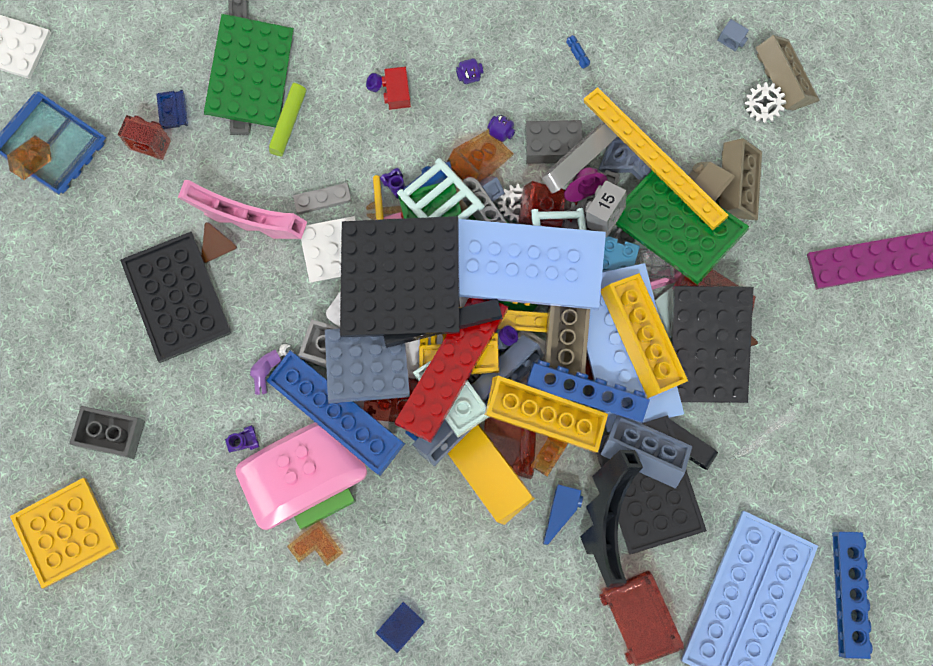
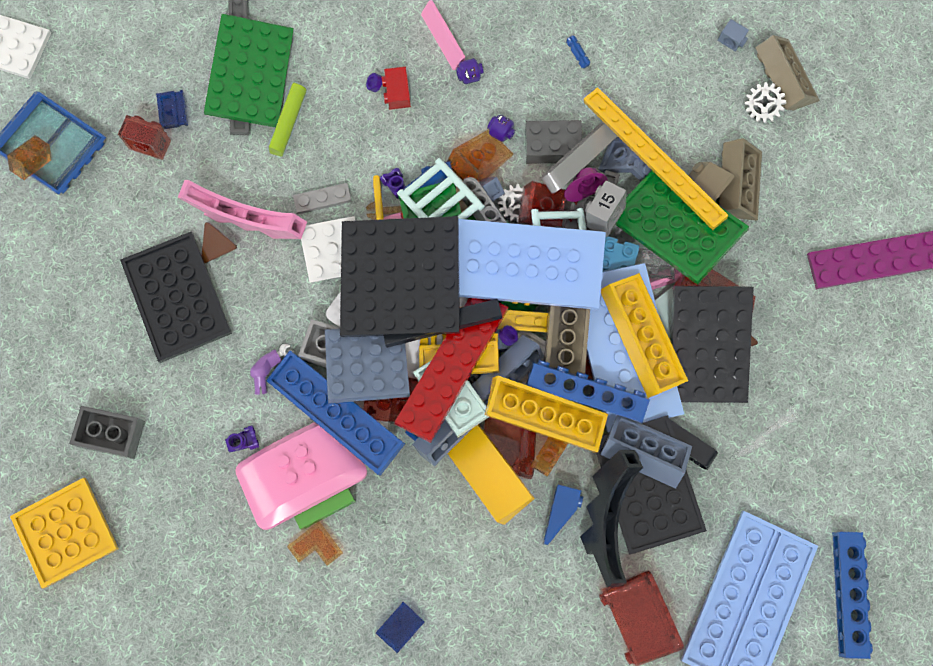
none -> bright pink slope [421,0,465,70]

